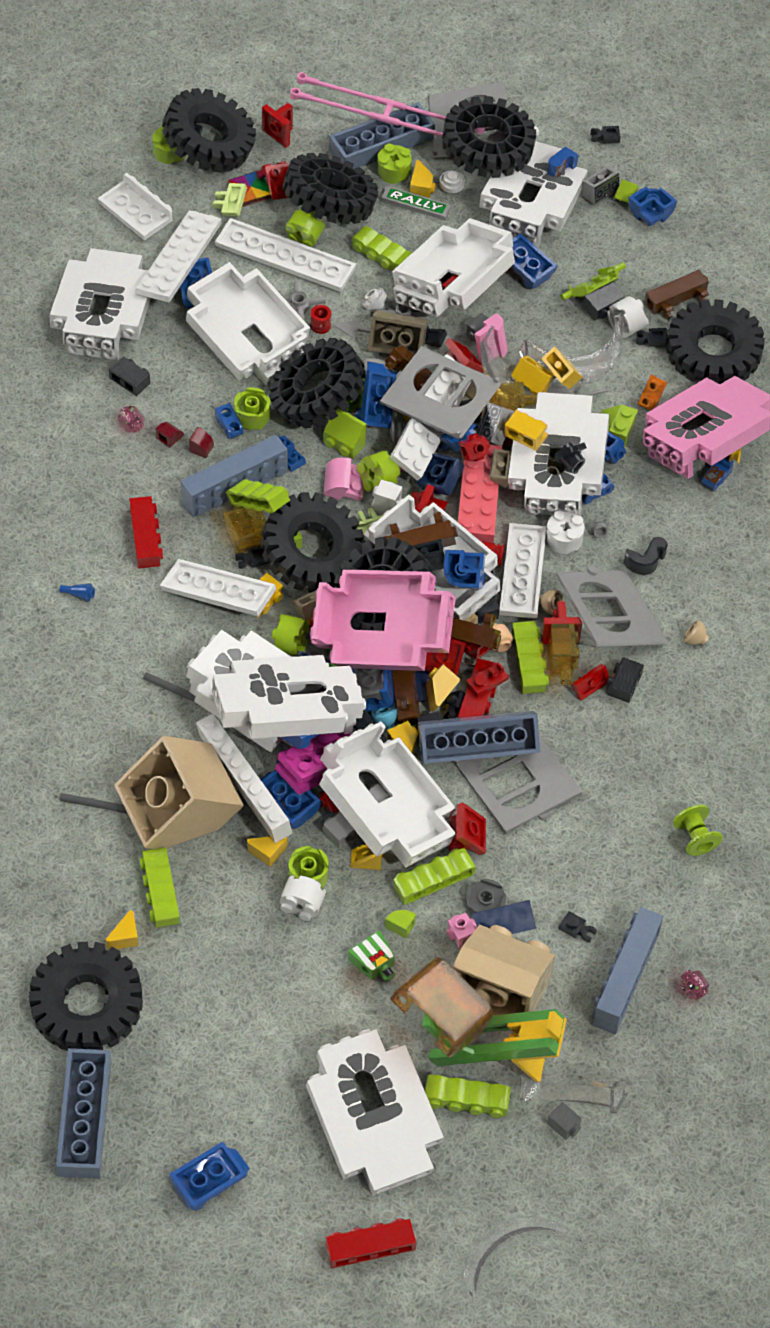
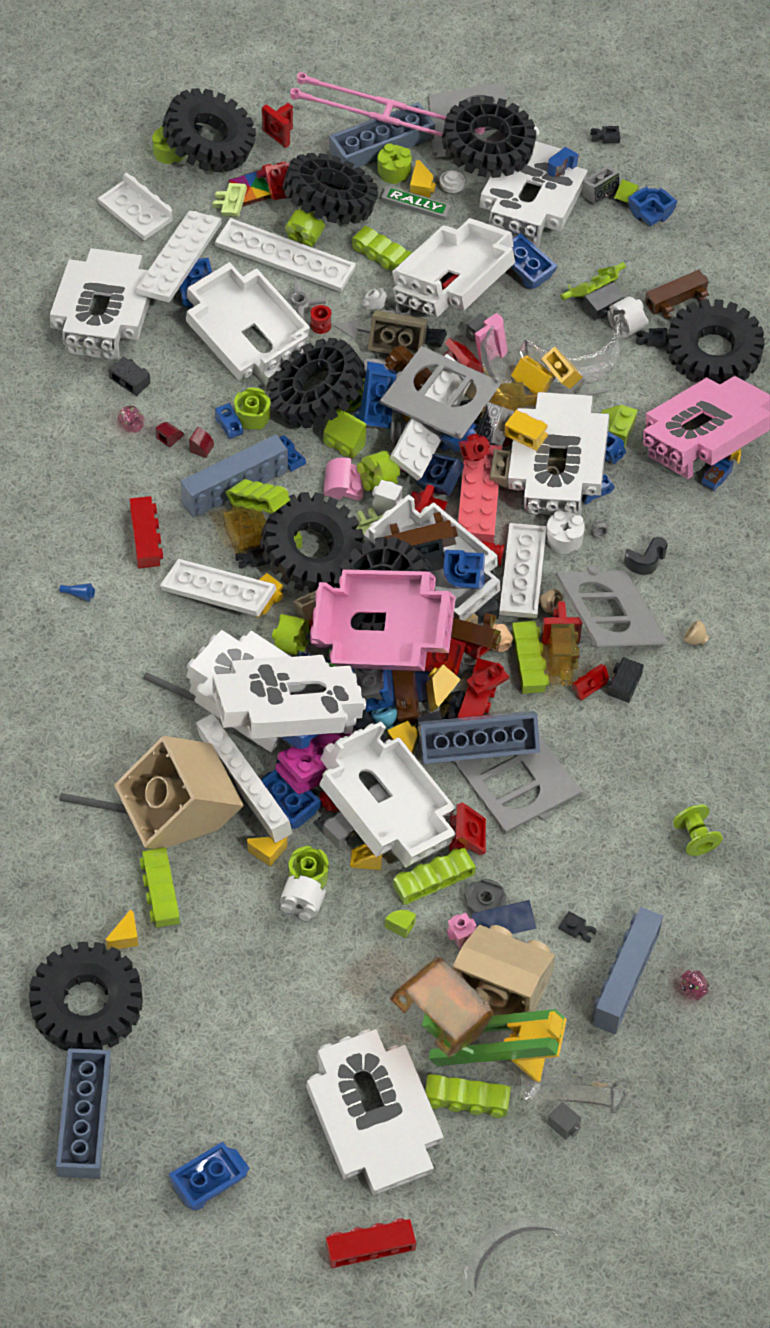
torso [348,930,395,982] -> none
black piece [555,442,587,473] -> none
orange hips [637,374,668,411] -> none

